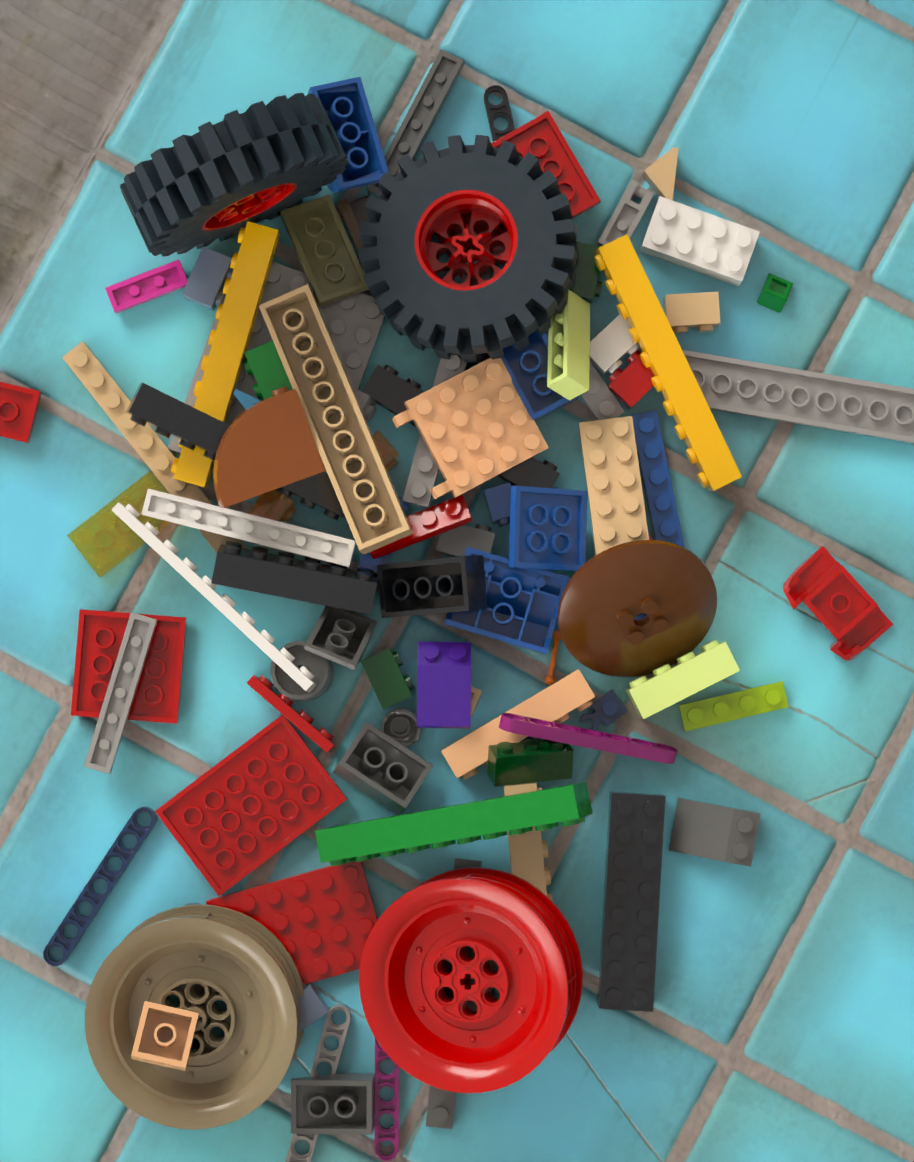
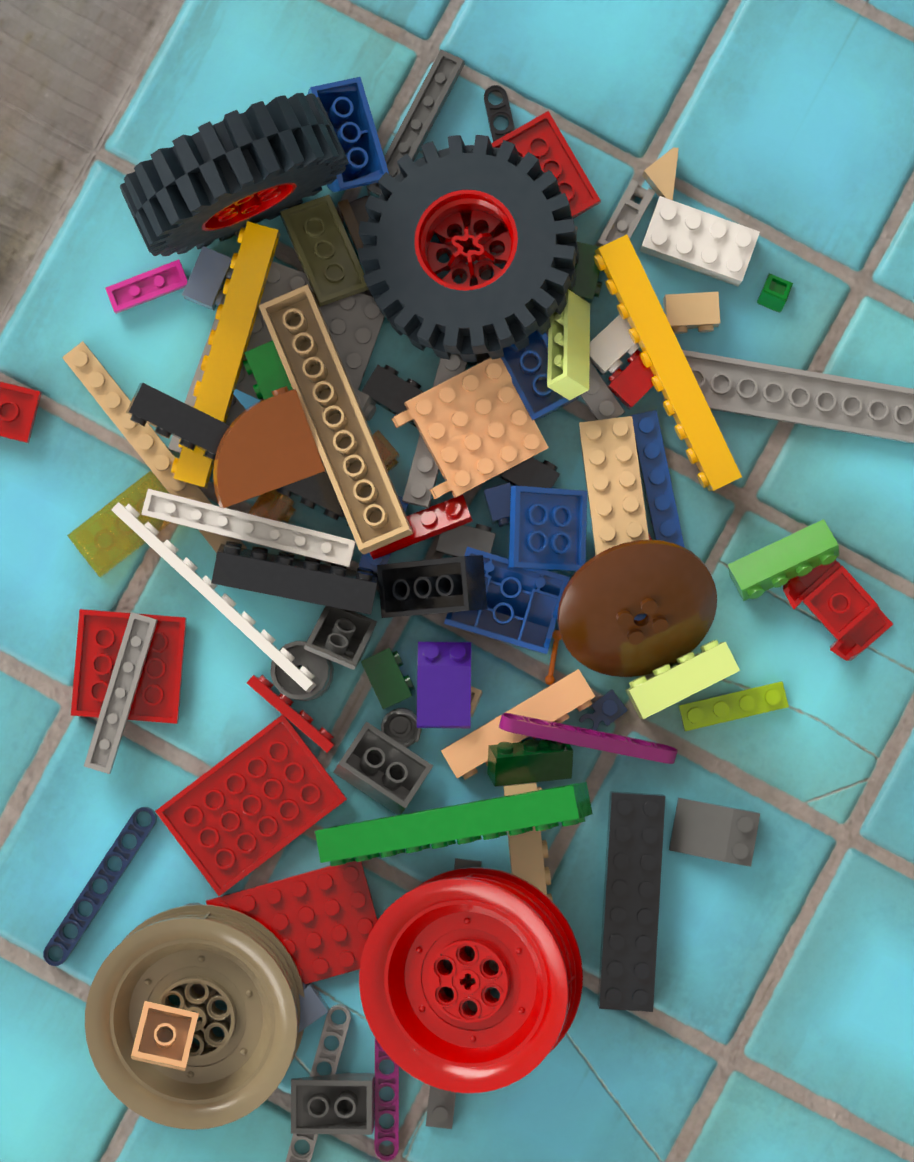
none -> bright green brick [728,519,839,601]

